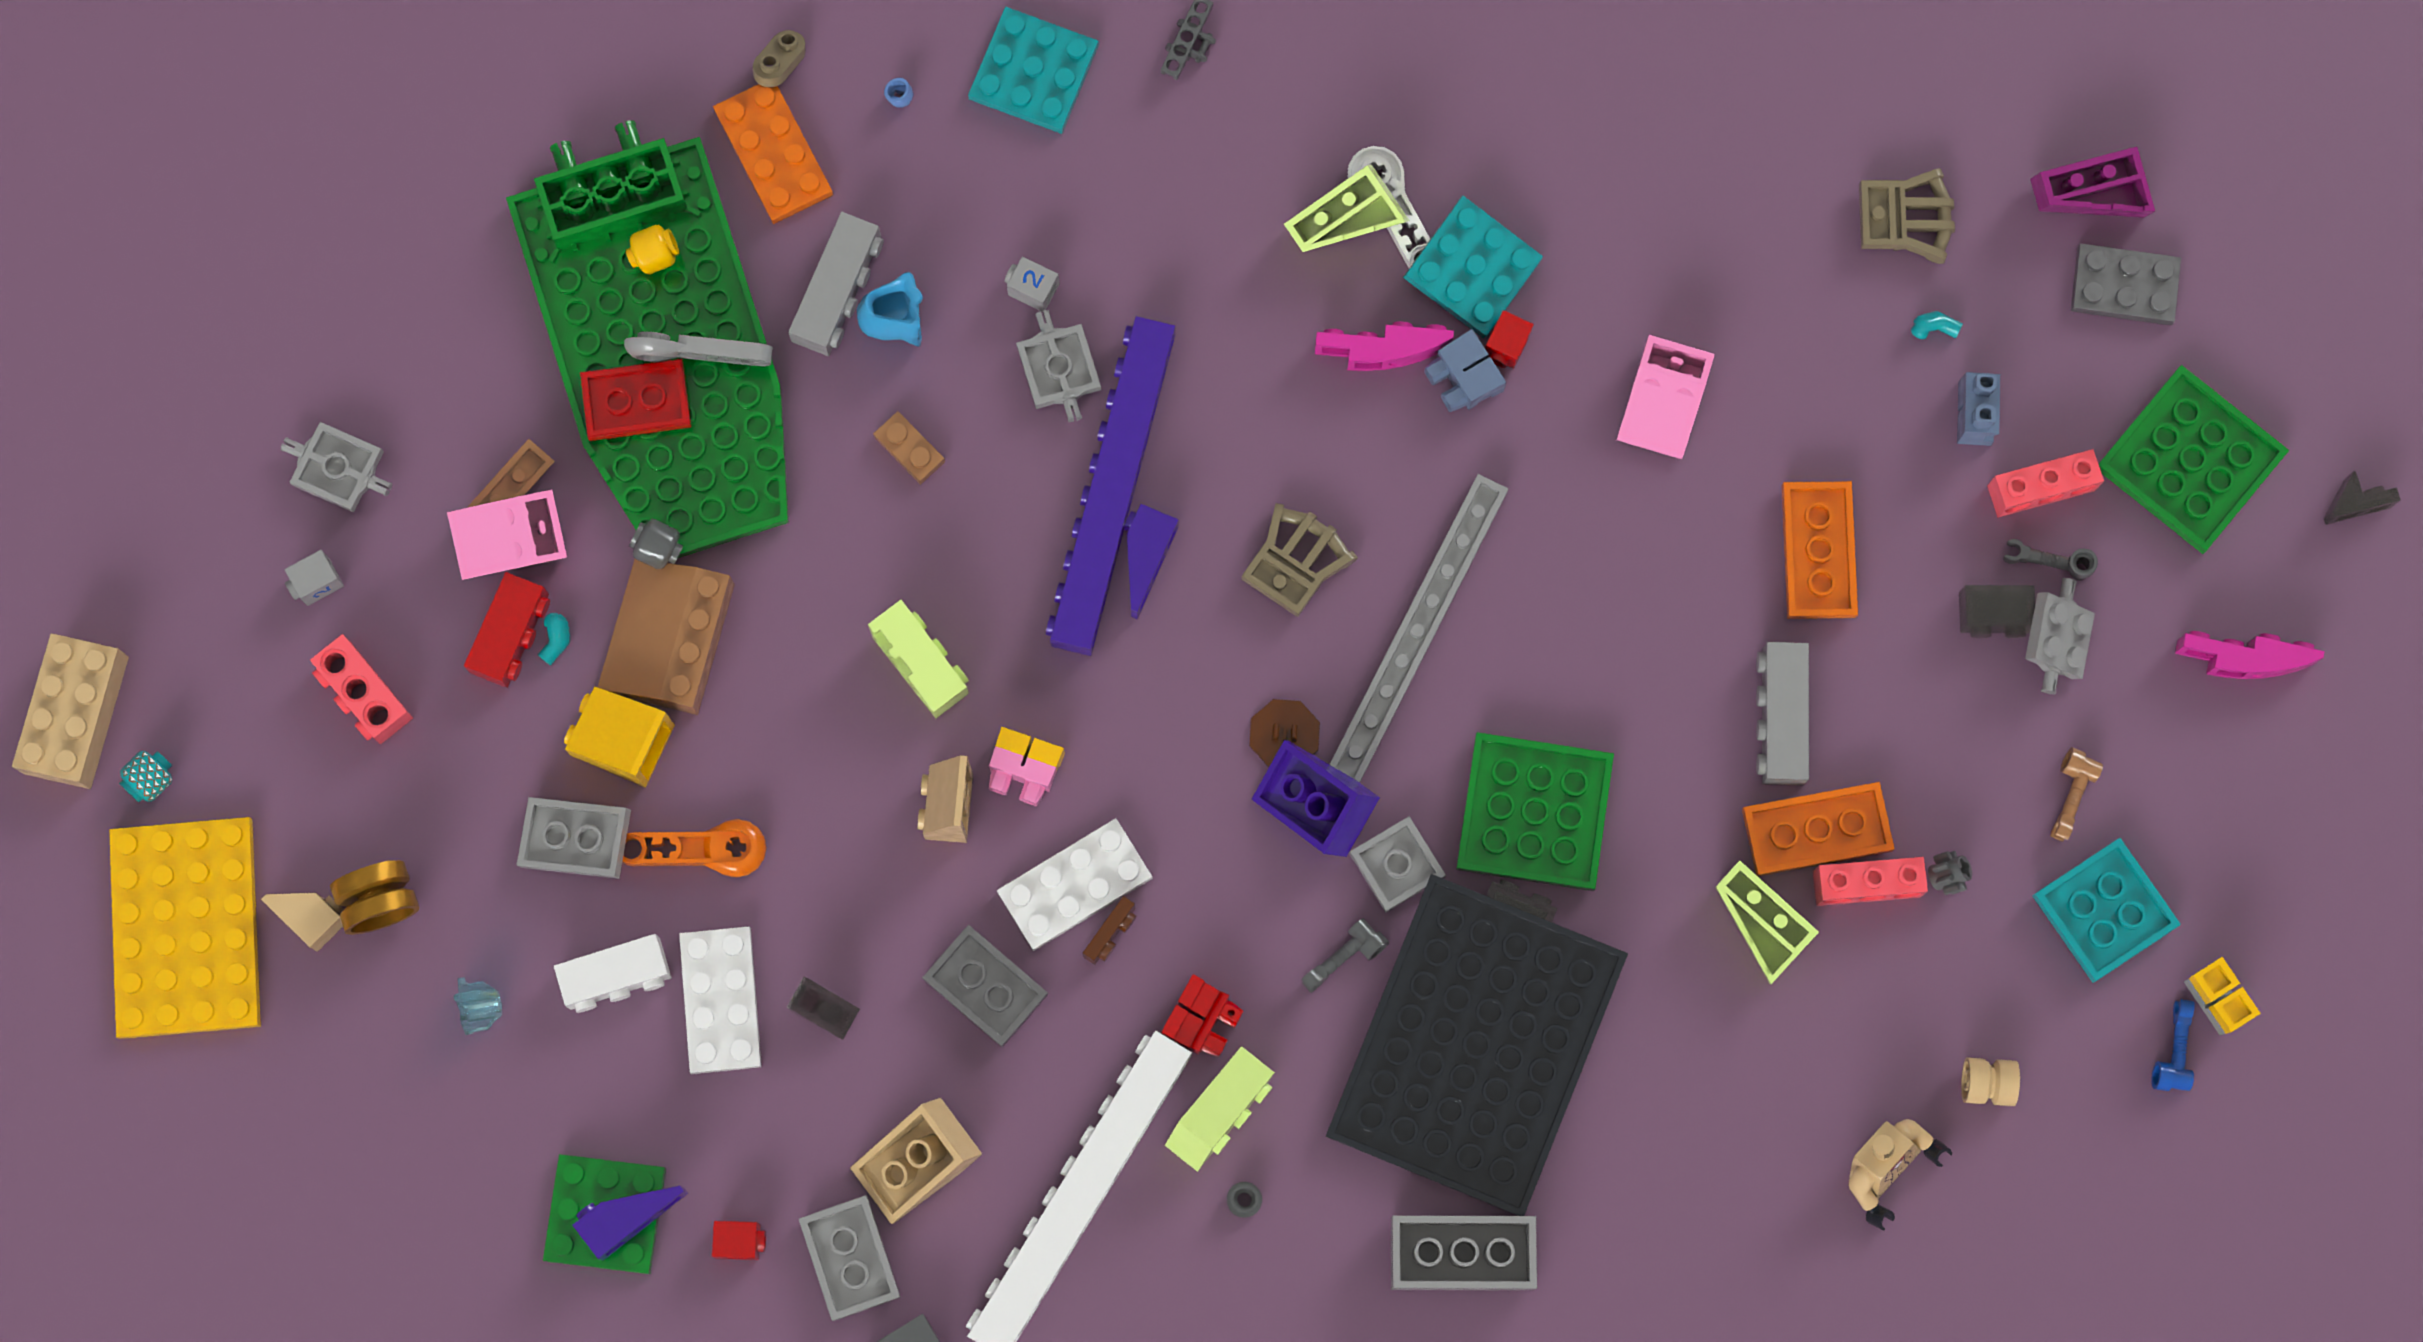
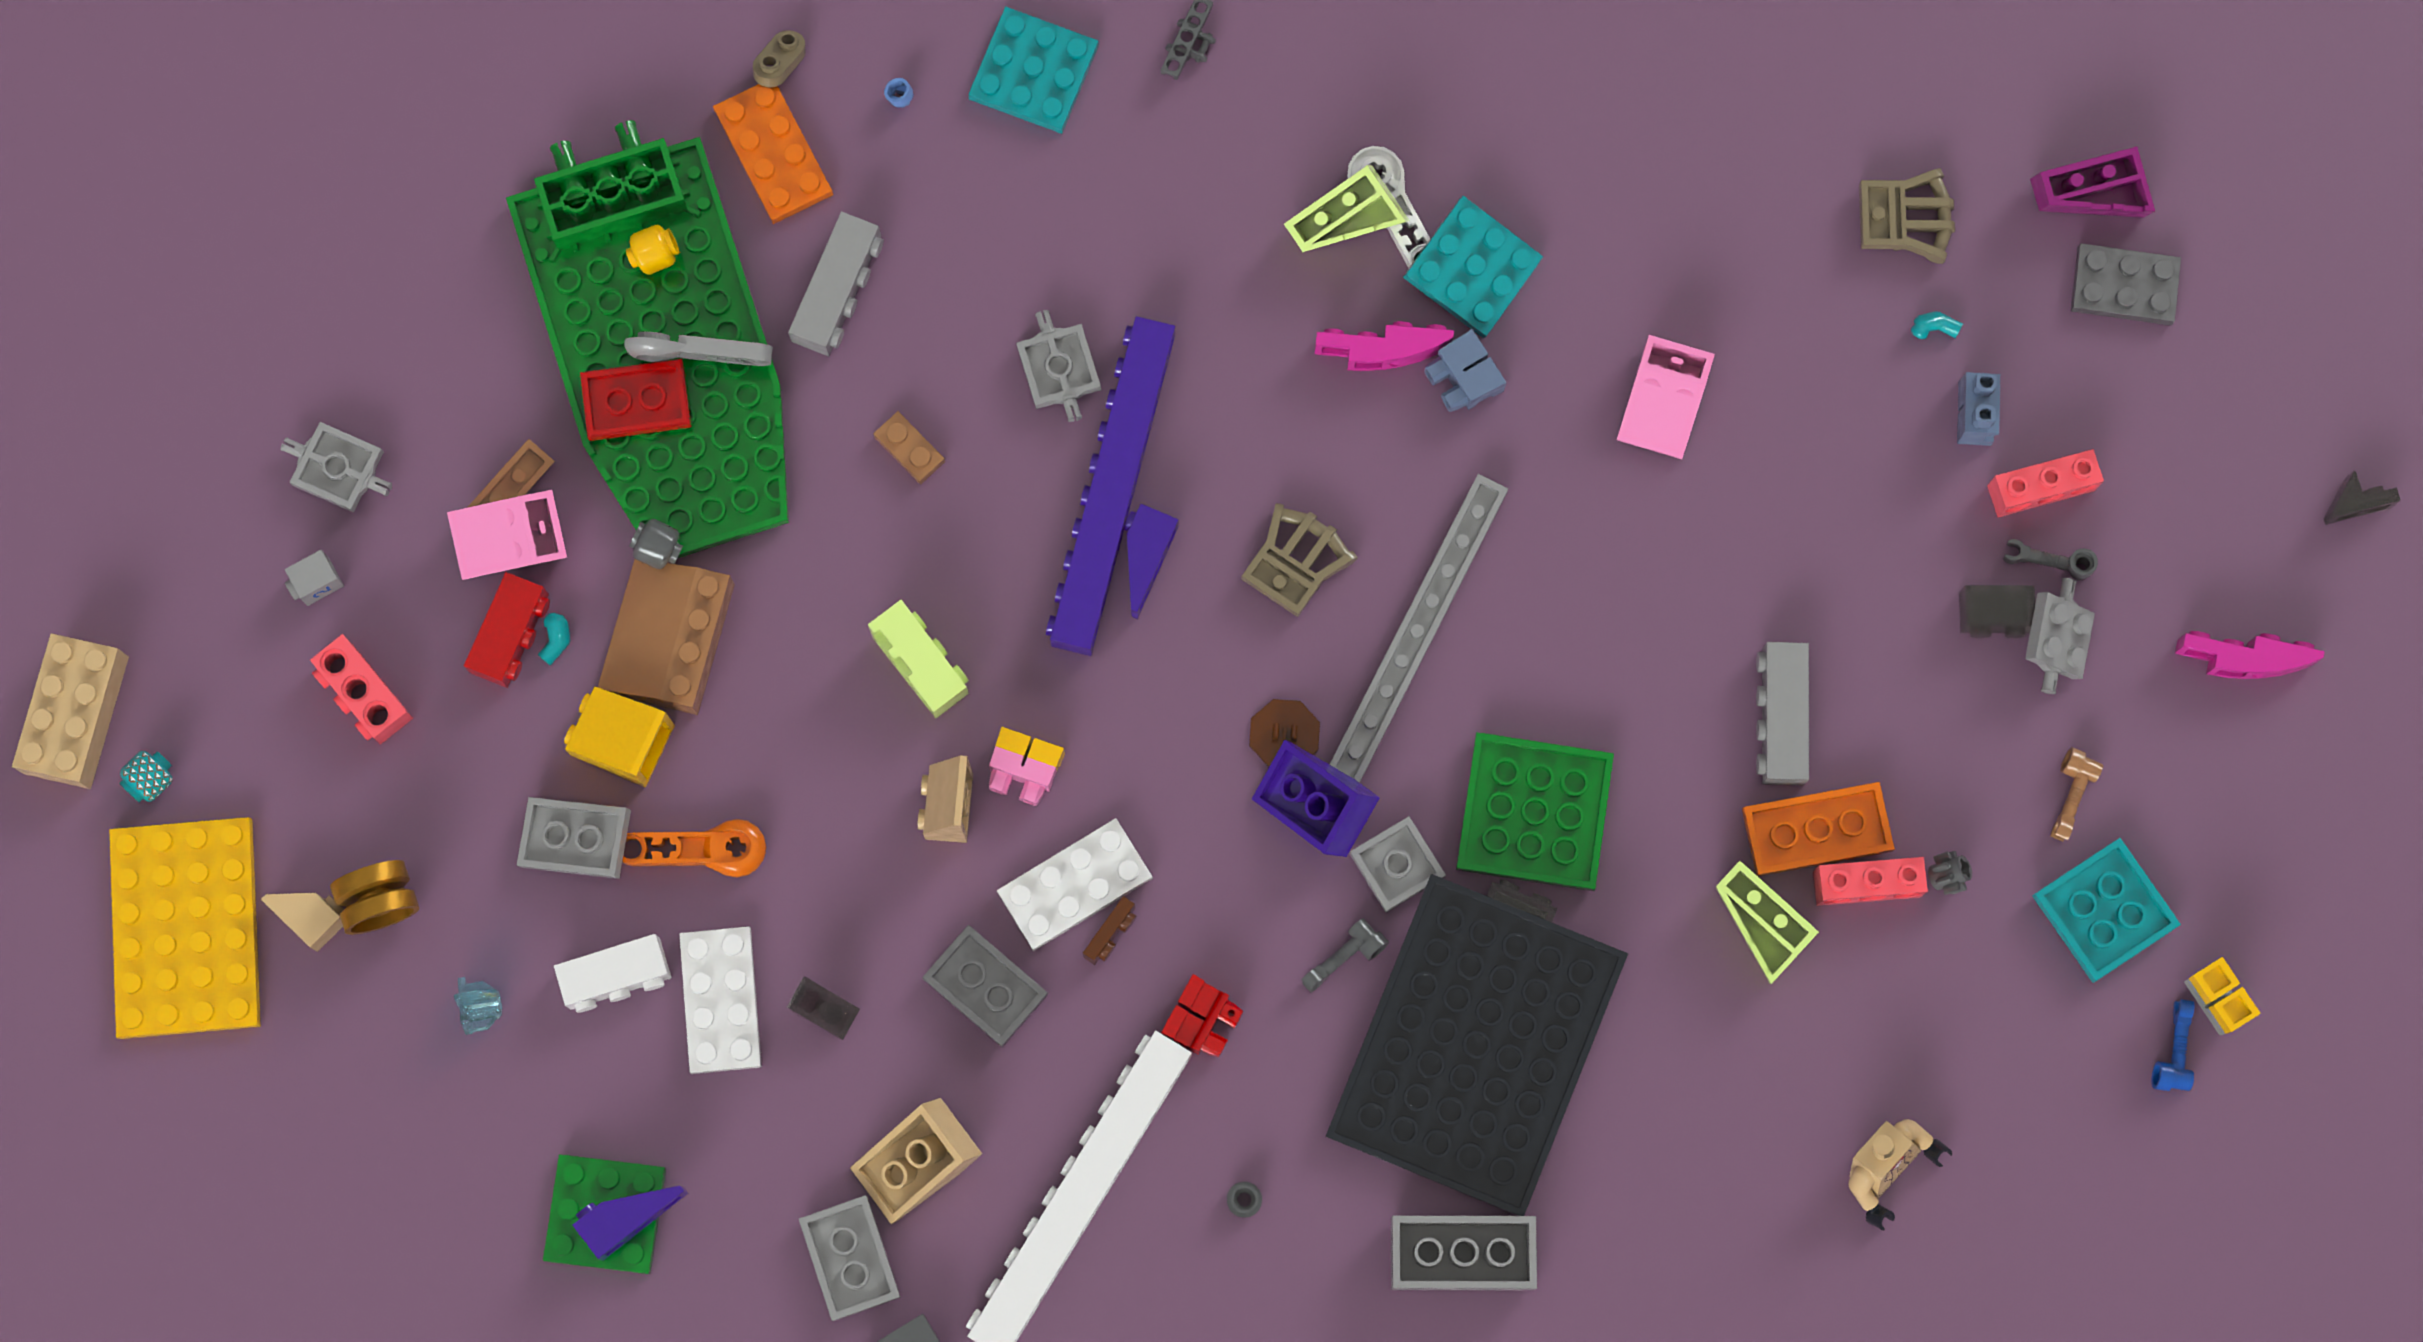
red brick [712,1221,766,1260] -> none
dark azure piece [857,272,923,347] -> none
light grey brick [1005,256,1060,312] -> none
yellowish green wedge [1165,1046,1275,1172] -> none
red brick [1485,310,1534,369] -> none
orange plate [1781,481,1858,619] -> none
tan wheel [1961,1057,2020,1106] -> none
green plate [2099,365,2289,554] -> none

